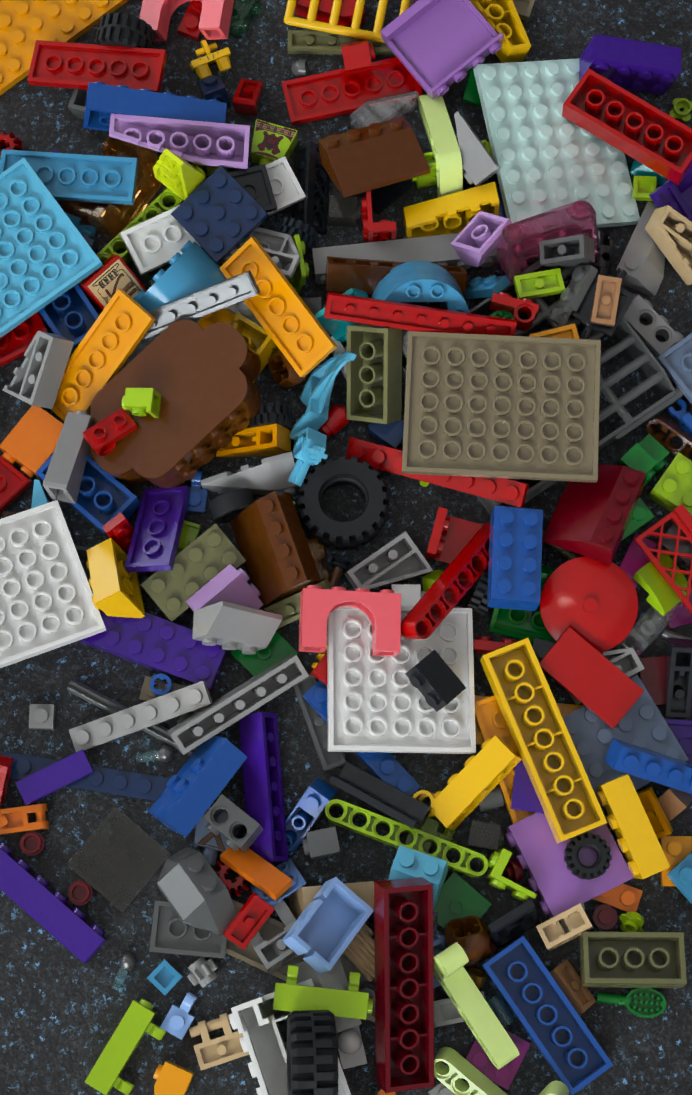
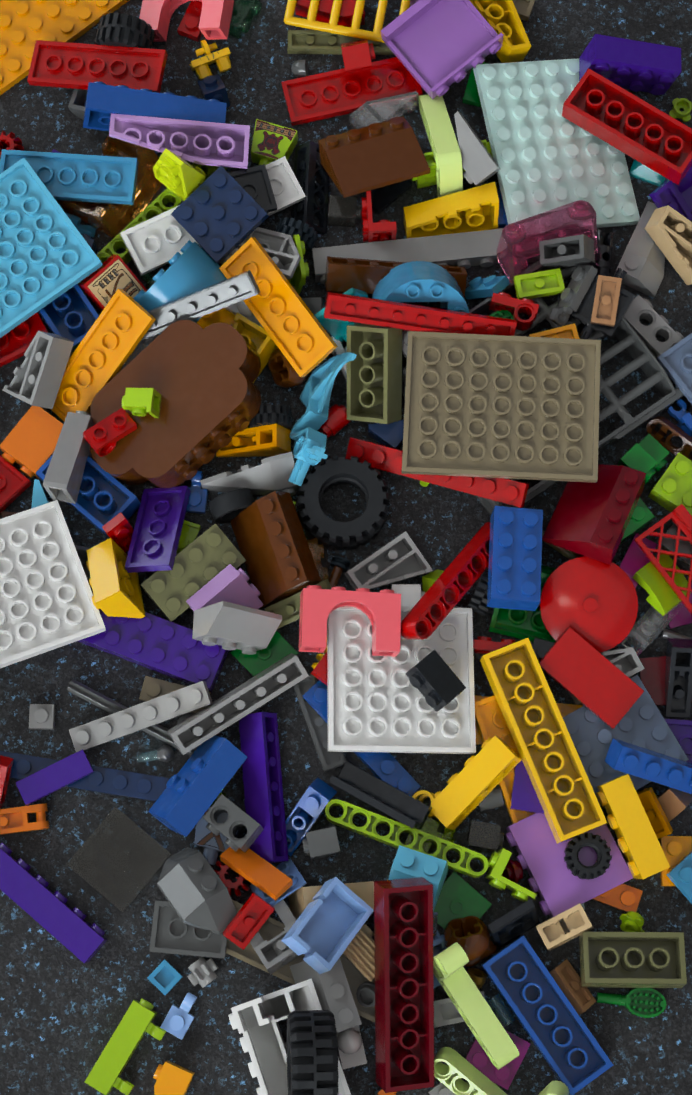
dark red plate [20,831,45,856] -> none
dark red plate [68,880,93,906] -> none
piece [112,952,137,991] -> none
blue bush [150,673,173,697] -> none
tan plate [189,1013,249,1071] -> none
red slope [233,78,263,116] -> none
lime brick [273,965,373,1020] -> none
red bracket [425,507,483,565] -> none
lavender slope [451,211,511,268] -> none
dark red plate [592,904,618,930] -> none
lime plate [633,176,657,201] -> none

